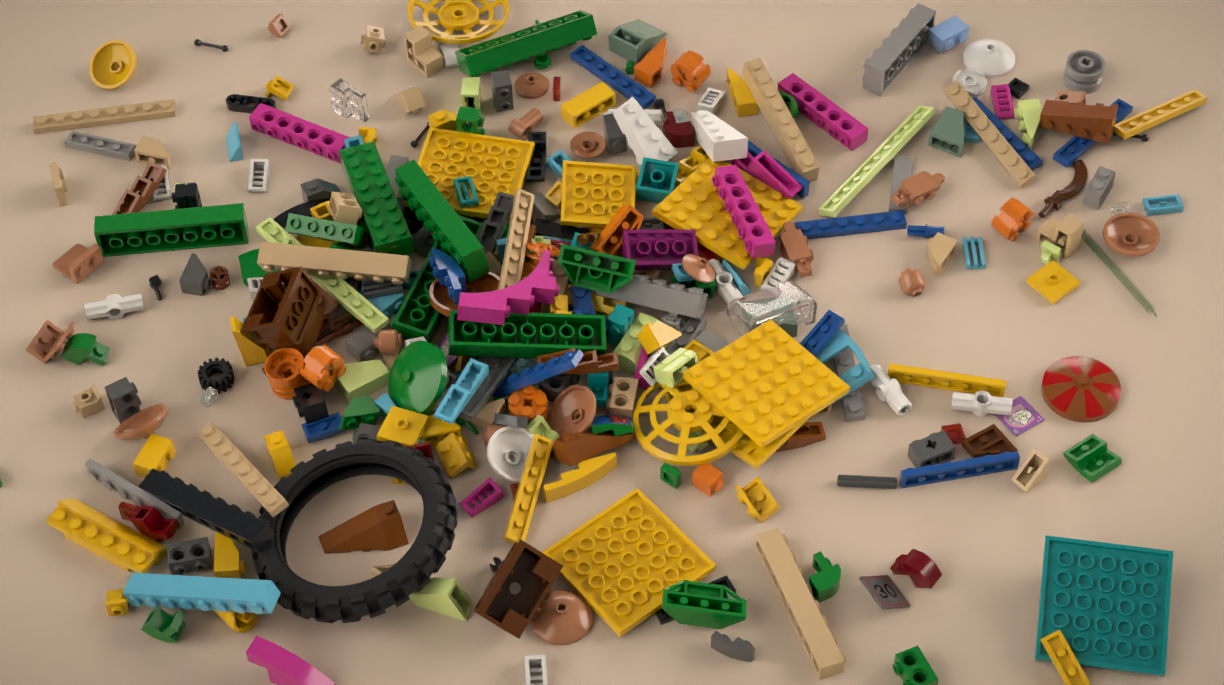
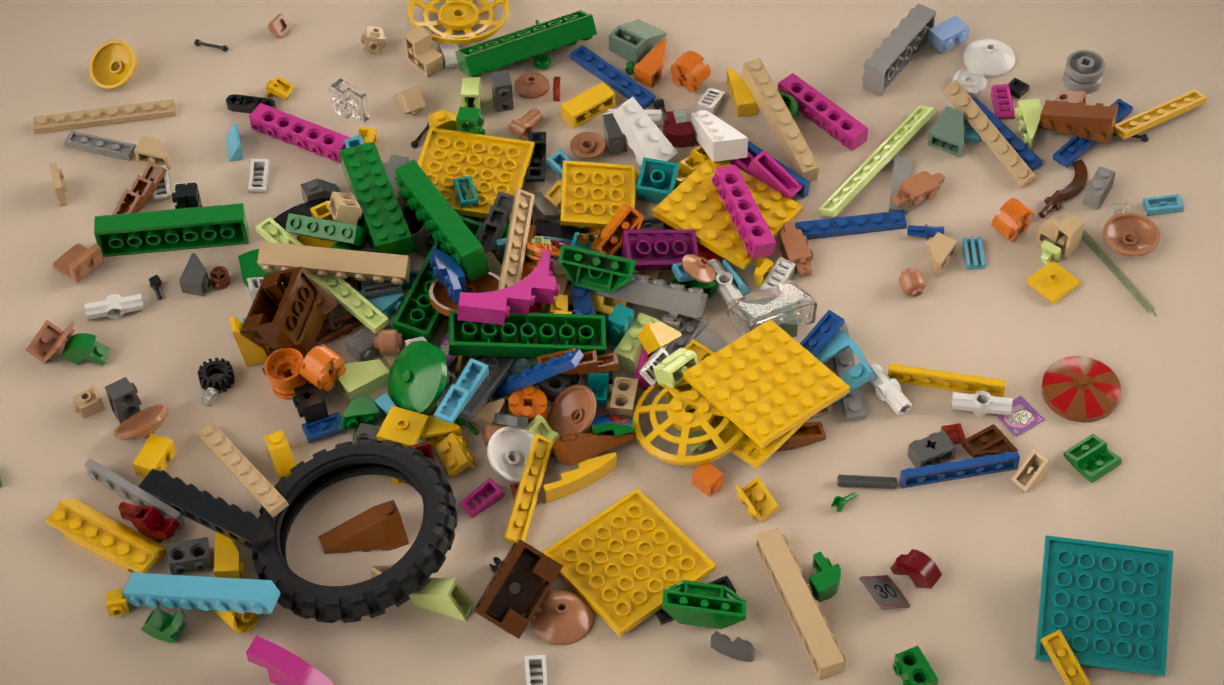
green plate [660,462,681,489] -> none
none -> green hand [831,493,856,512]

